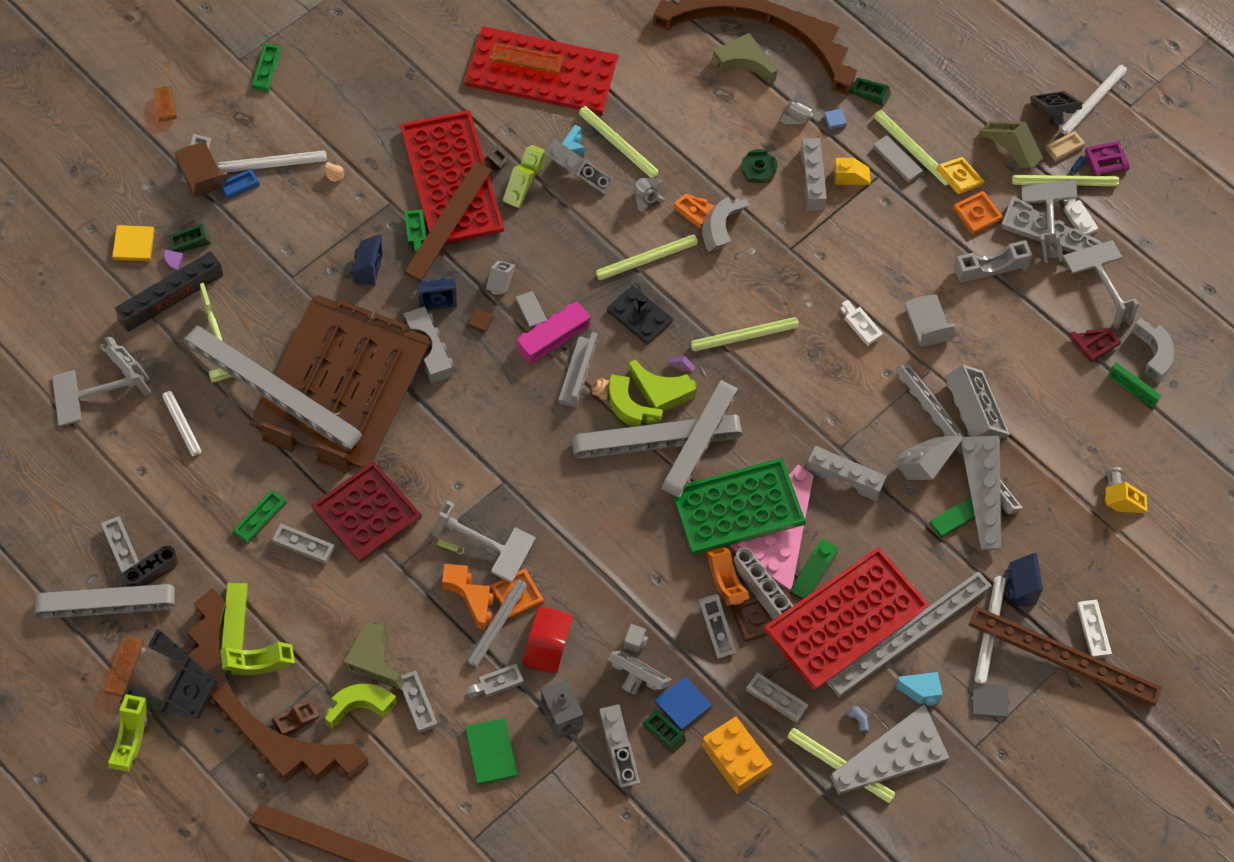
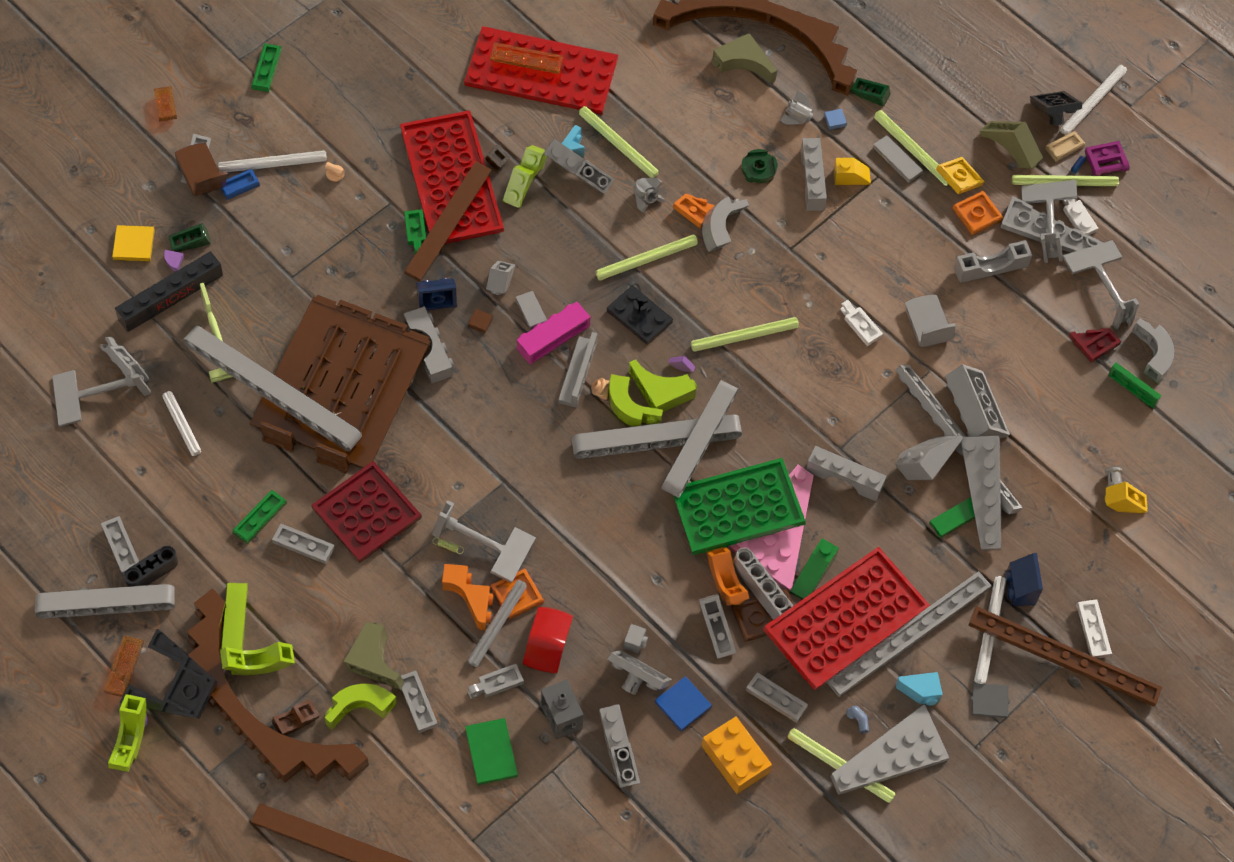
dark blue slope [350,234,383,286] -> none
dark green slope [642,710,686,754] -> none

